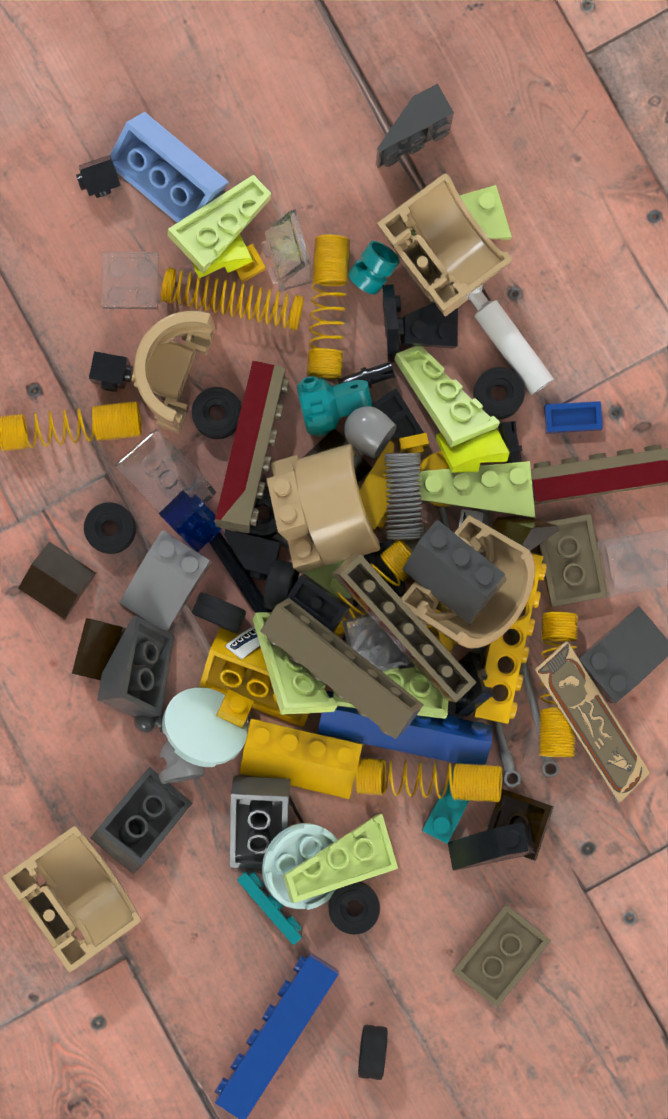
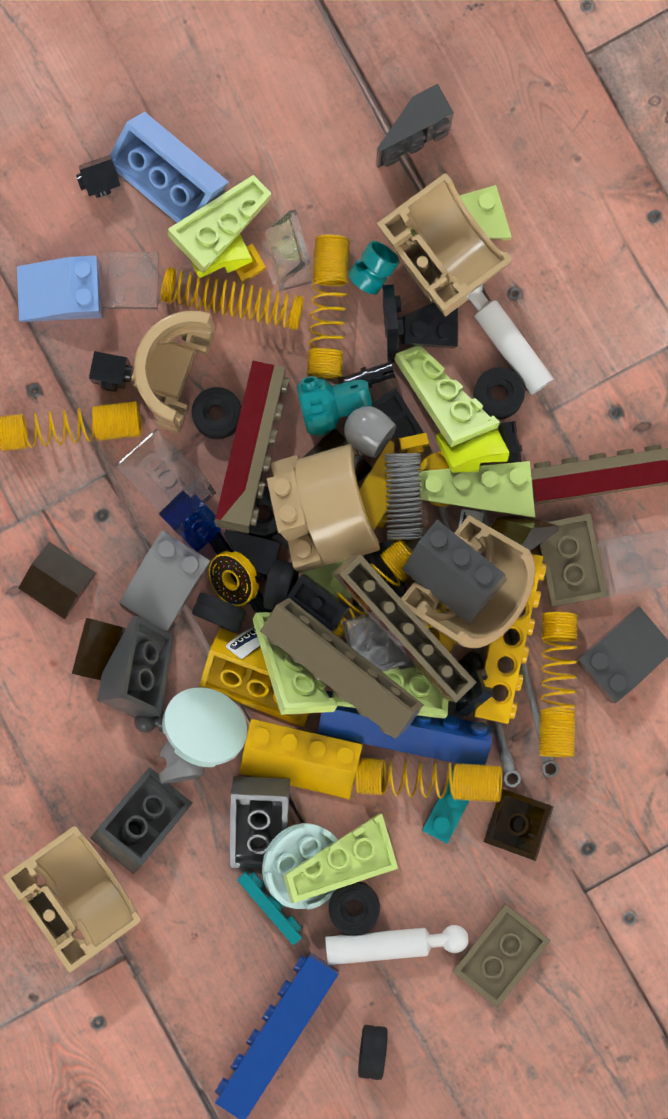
black tyre [84,502,136,554] -> none
yellow plate [216,689,254,728] -> none
black slope [448,822,536,871] -> none
sticker [535,641,650,803] -> none
blue tile [544,401,603,434] -> none
none -> light blue slope [17,256,103,322]
none -> tile [209,551,259,606]
none -> white piece [325,925,468,965]

